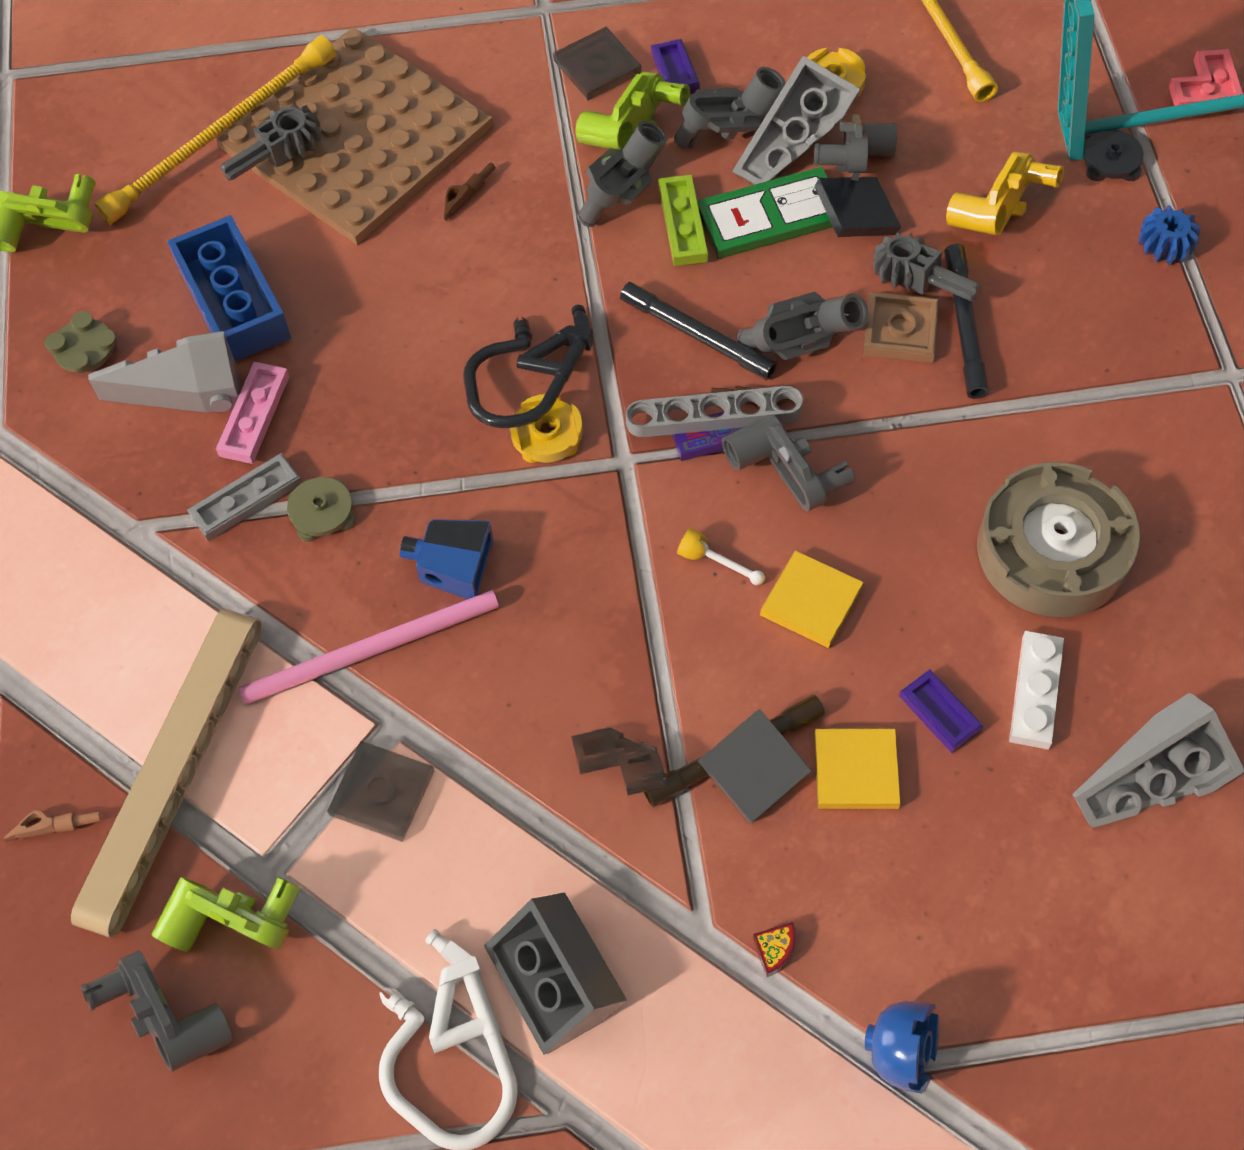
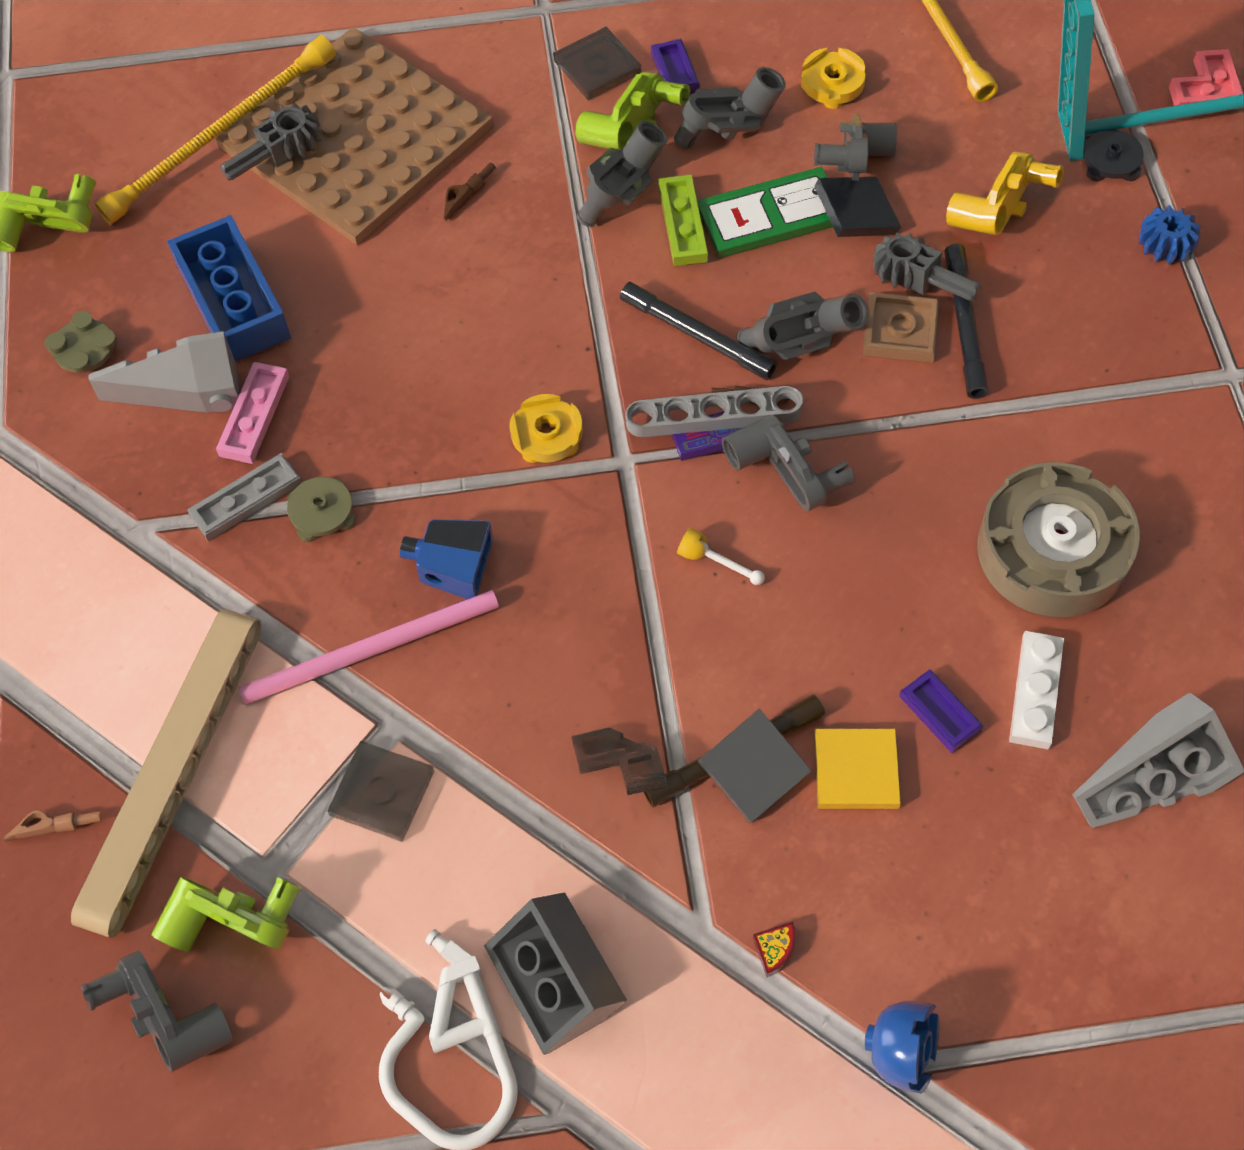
black piece [463,305,594,428] -> none
light grey wedge [732,56,860,185] -> none
yellow tile [760,551,863,648] -> none

